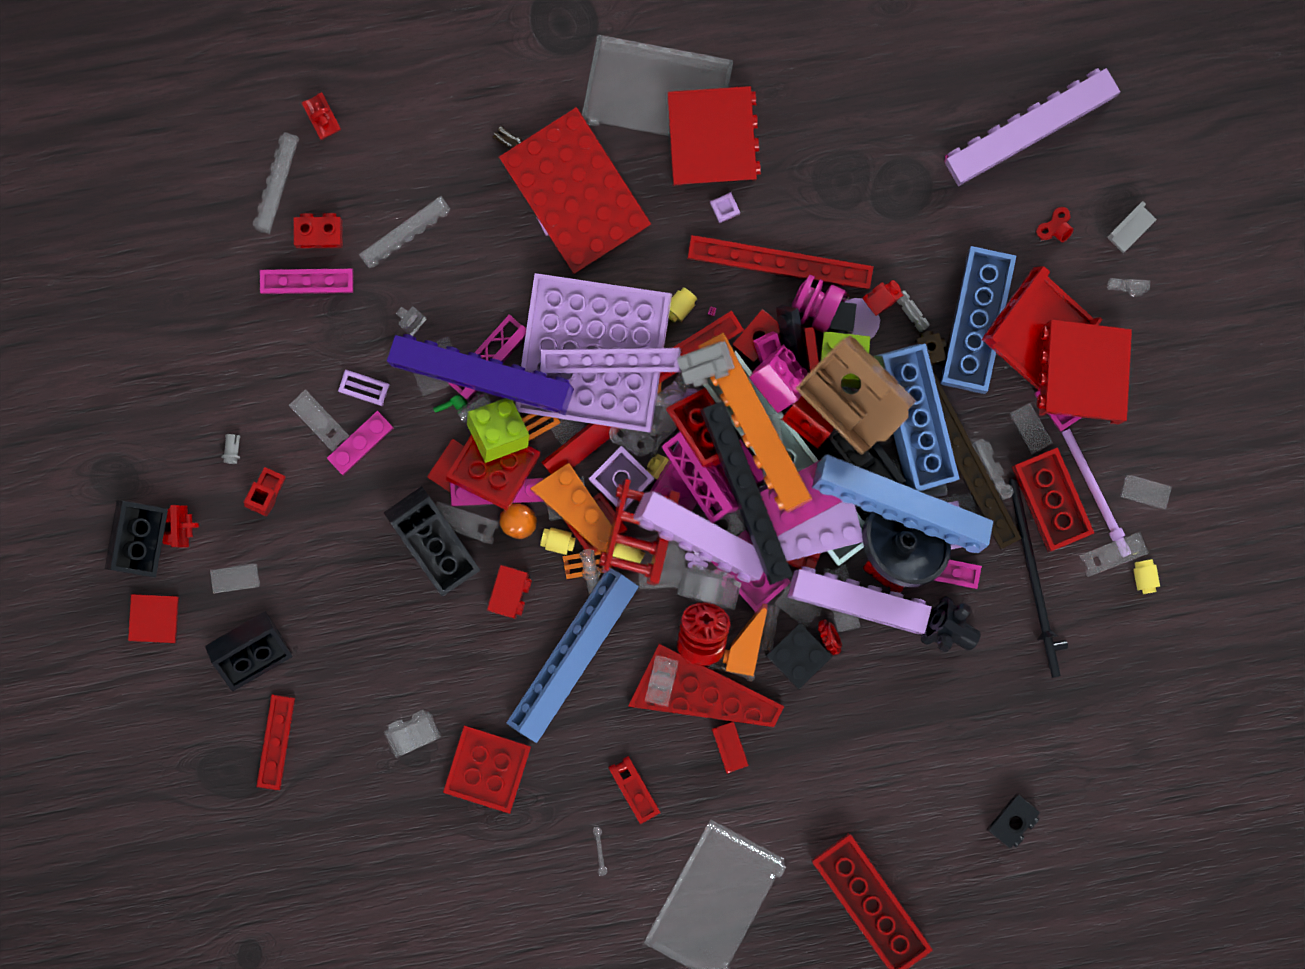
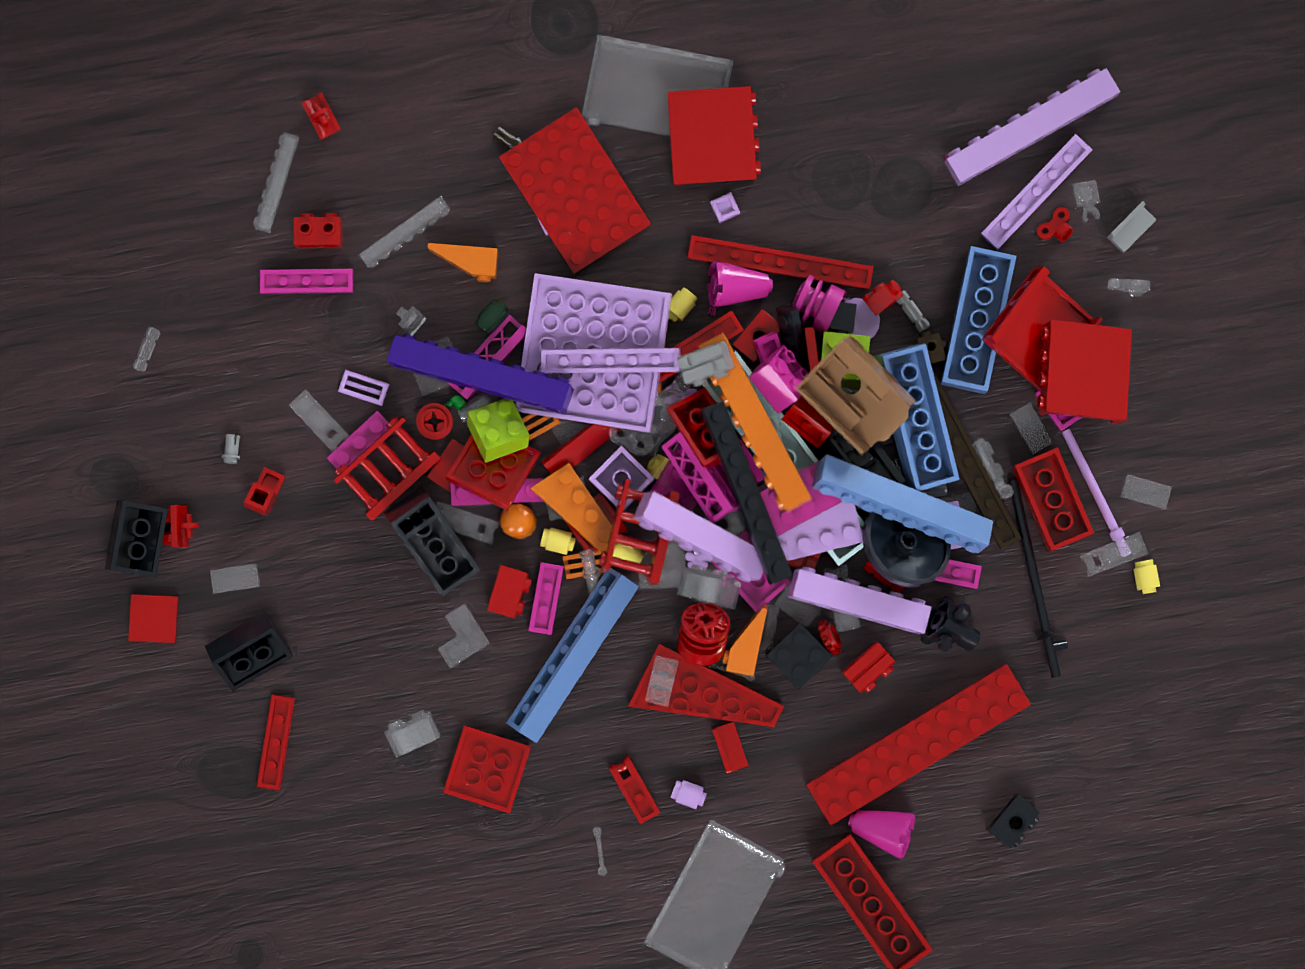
none -> clear axle [133,327,160,372]
none -> red fence [333,416,441,521]
none -> red gear [416,402,454,440]
none -> orange slope [428,243,498,282]
none -> clear brick [438,604,491,669]
none -> clear green brick [475,300,509,335]
none -> dark pink plate [529,562,564,635]
none -> lavender brick [671,780,707,809]
none -> dark pink cone [707,261,773,307]
none -> red brick [805,664,1031,825]
none -> red brick [841,641,895,693]
none -> dark pink cone [848,810,915,859]
none -> lavender plate [980,134,1092,250]
none -> clear plate [1072,180,1100,223]

